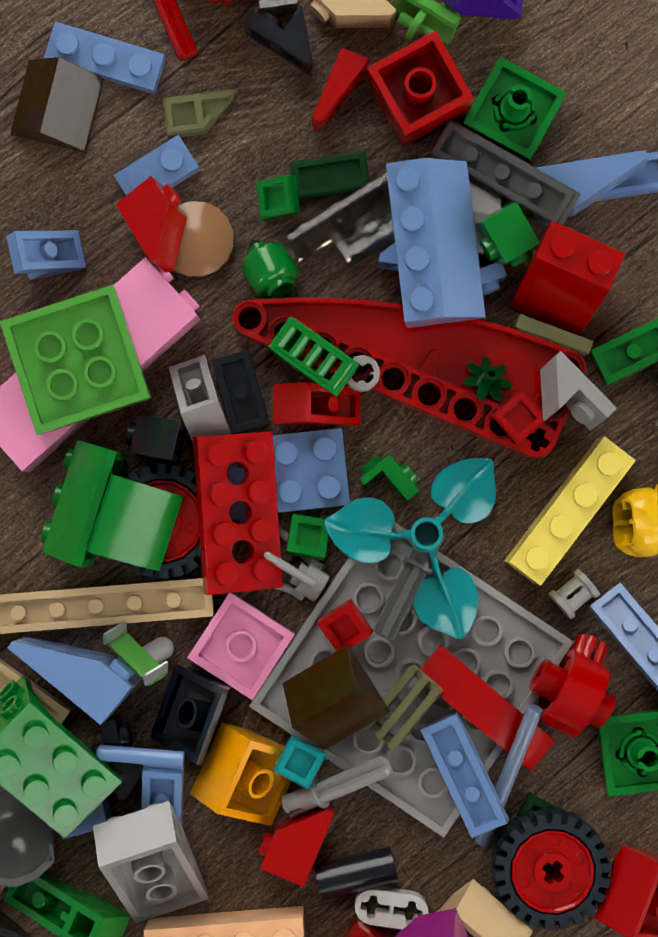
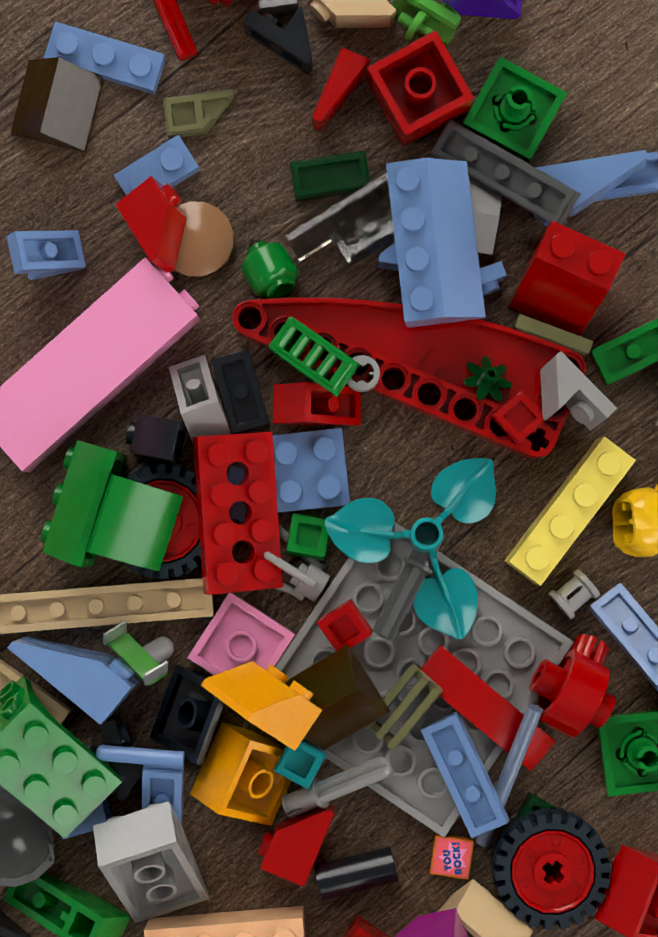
bright green plate [0,285,152,435] -> none
green tile [256,174,300,221] -> none
white beam [355,886,428,930] -> none
green bracket [359,454,419,501] -> none
green brick [475,201,540,267] -> none
none -> light orange slope [201,661,322,751]
none -> tile [429,832,474,880]

